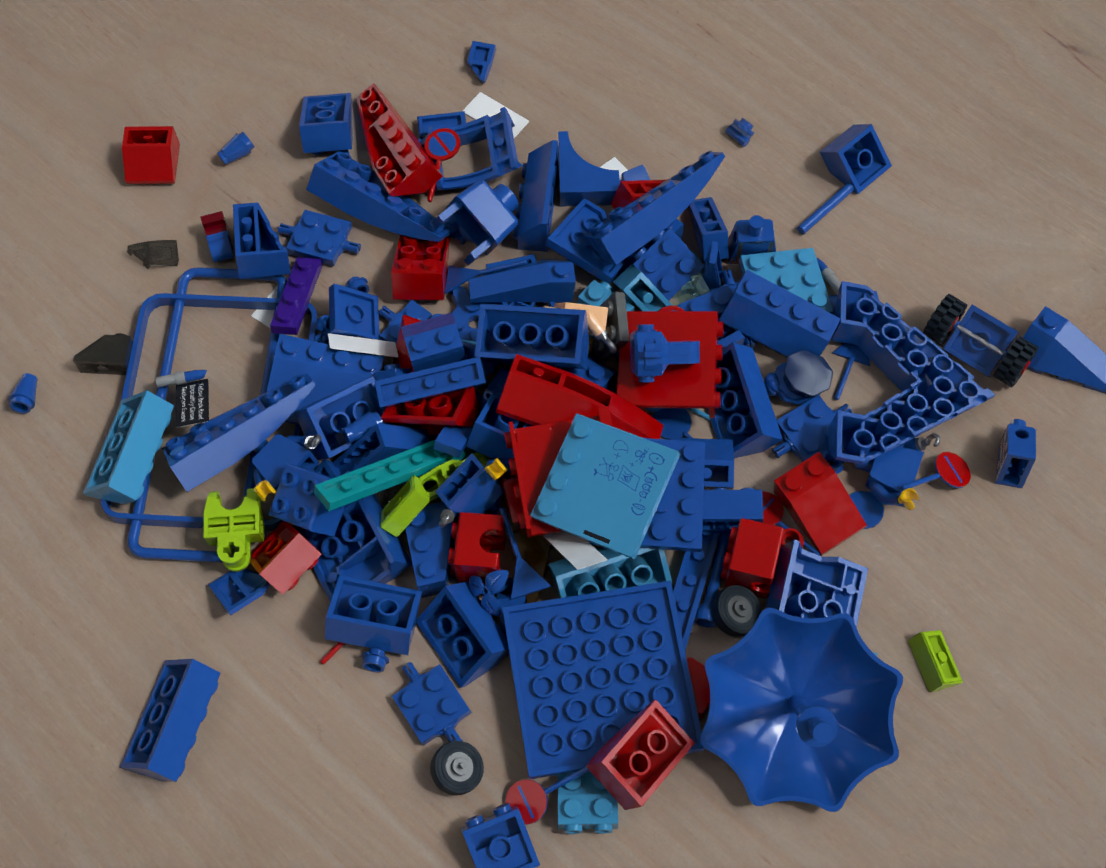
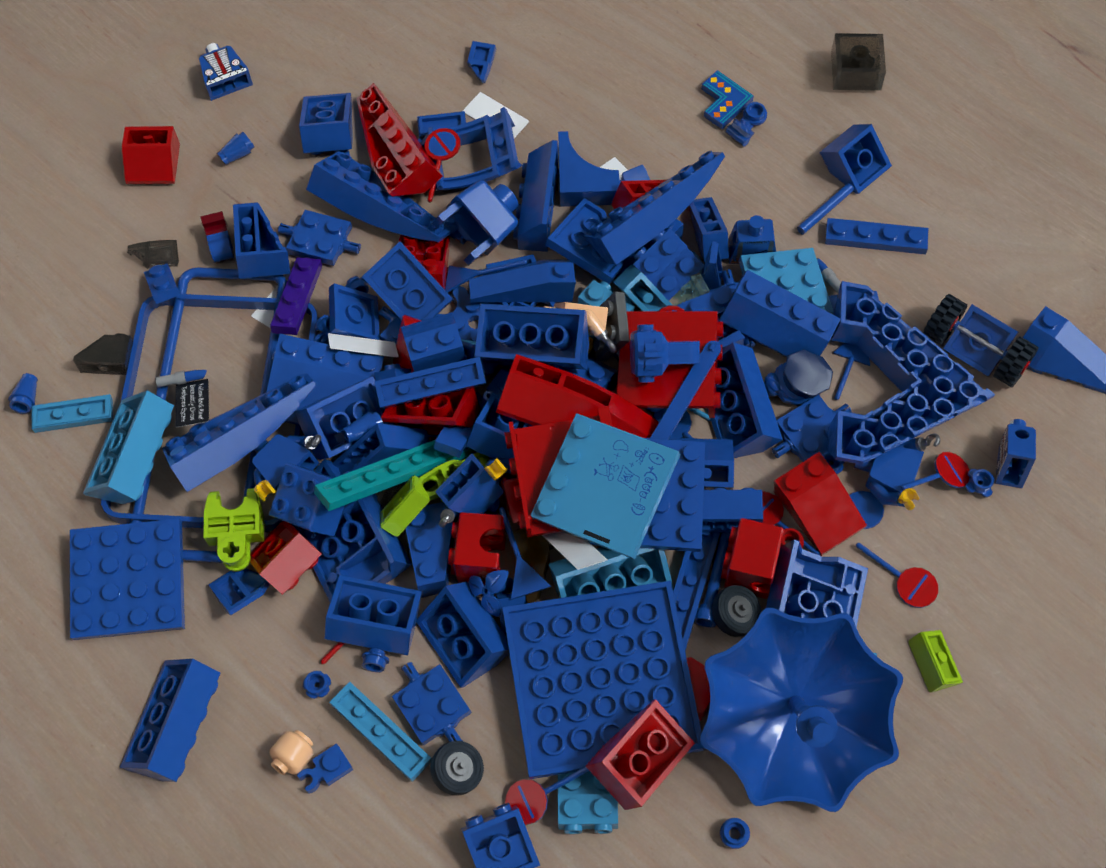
none -> dark azure tile [32,394,113,433]
none -> blue plate [70,519,185,640]
none -> blue plate [144,263,180,304]
none -> torso [199,43,253,101]
none -> light nougat head [270,730,313,775]
none -> blue plate [297,743,353,794]
none -> blue plate [303,671,331,699]
none -> dark azure plate [329,682,432,782]
none -> blue plate [362,242,454,321]
none -> blue piece [650,341,721,440]
none -> blue tile [701,70,754,129]
none -> blue plate [720,818,750,849]
none -> blue plate [743,102,767,126]
none -> blue plate [825,218,929,255]
none -> clear smoke brick [831,33,886,90]
none -> red piece [856,543,938,608]
none -> blue plate [965,469,995,498]

